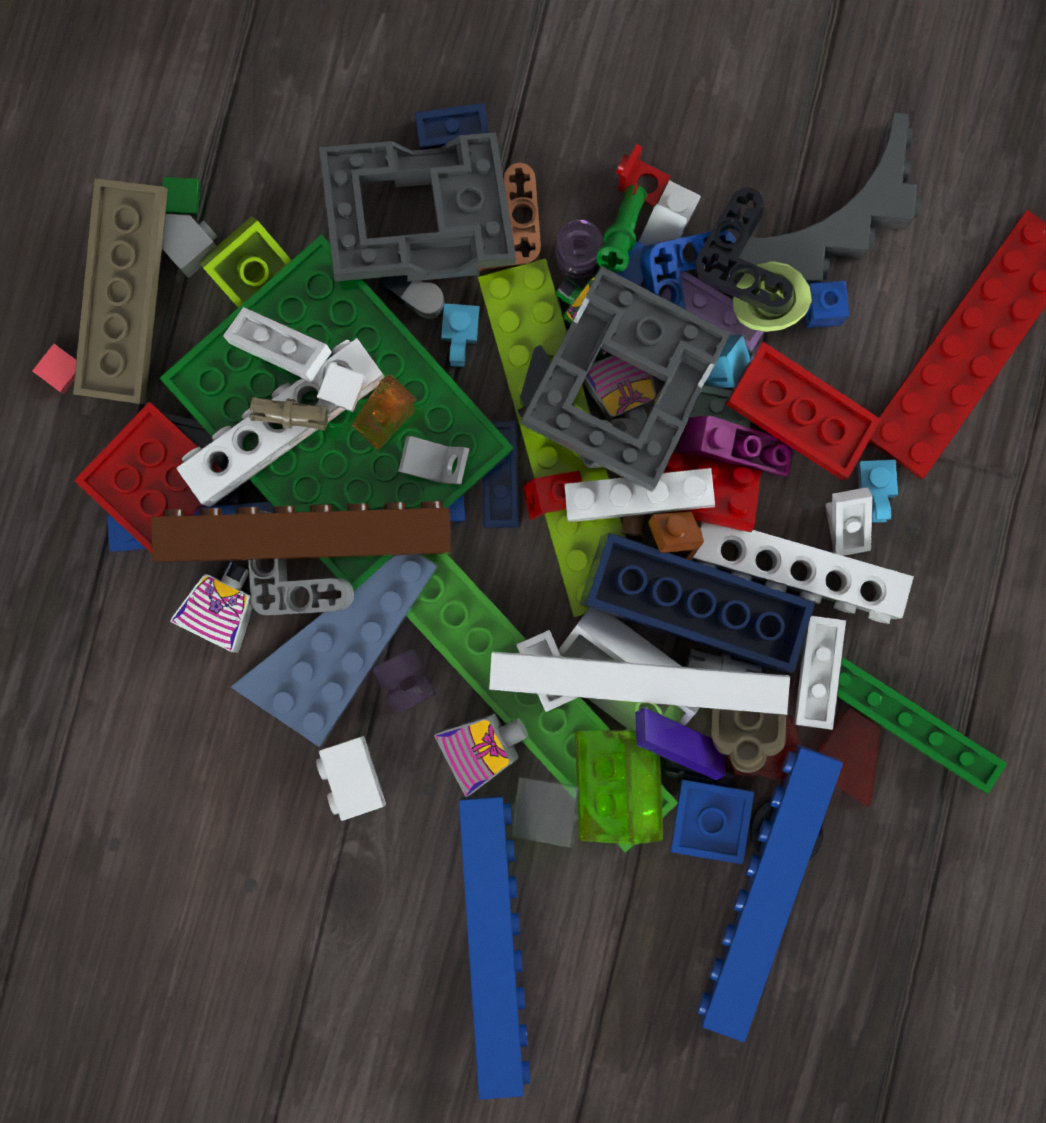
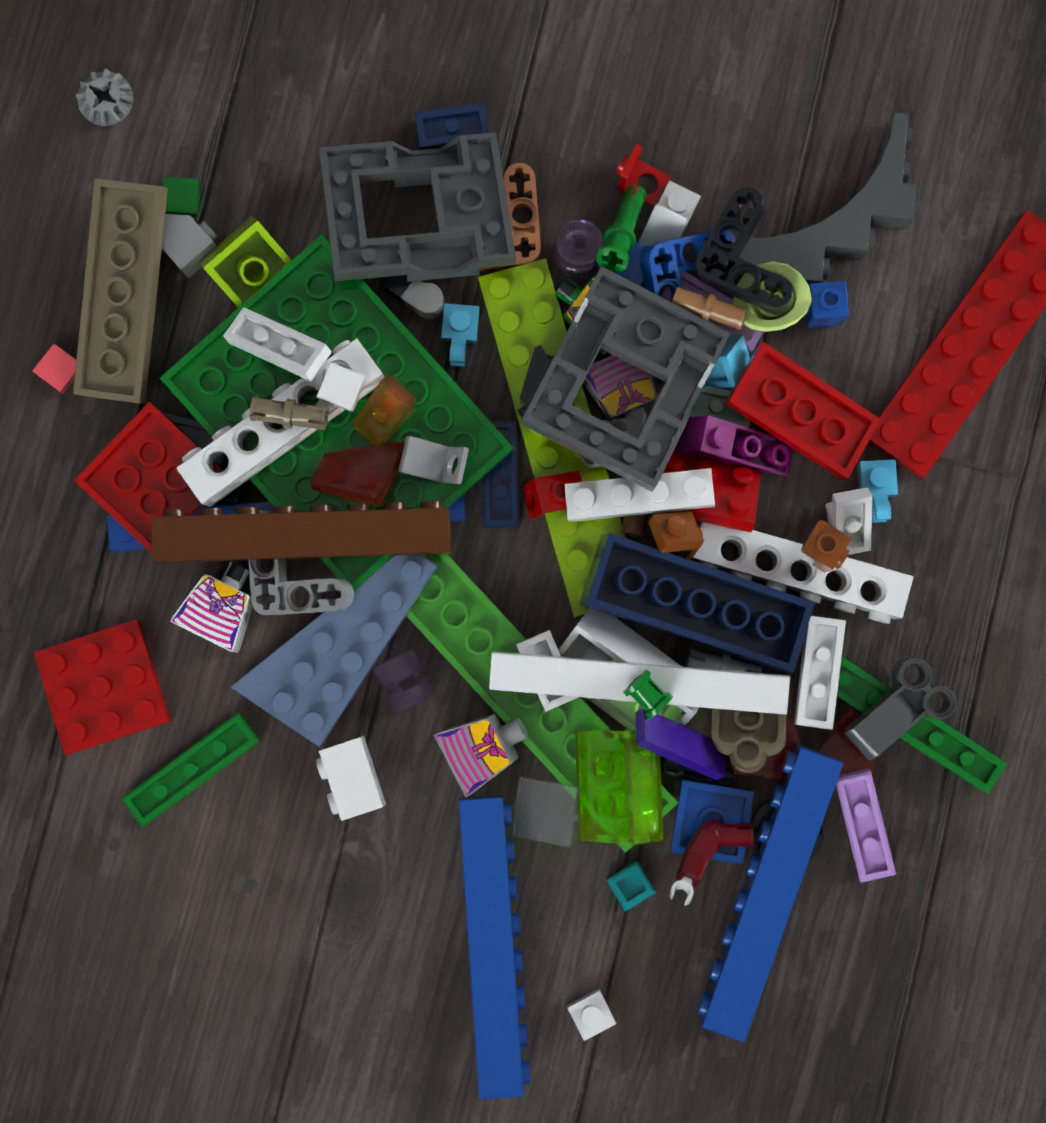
none -> red plate [34,619,171,755]
none -> light grey gear [75,69,133,126]
none -> green tile [121,712,261,828]
none -> clear red wing [310,441,405,506]
none -> white plate [567,988,616,1041]
none -> teal tile [606,860,656,911]
none -> green bush [623,670,673,720]
none -> dark red arm [670,818,754,906]
none -> medium nougat pin [672,287,748,331]
none -> dark orange bracket [801,520,852,573]
none -> lavender tile [836,768,896,883]
none -> dark grey piece [844,658,957,761]

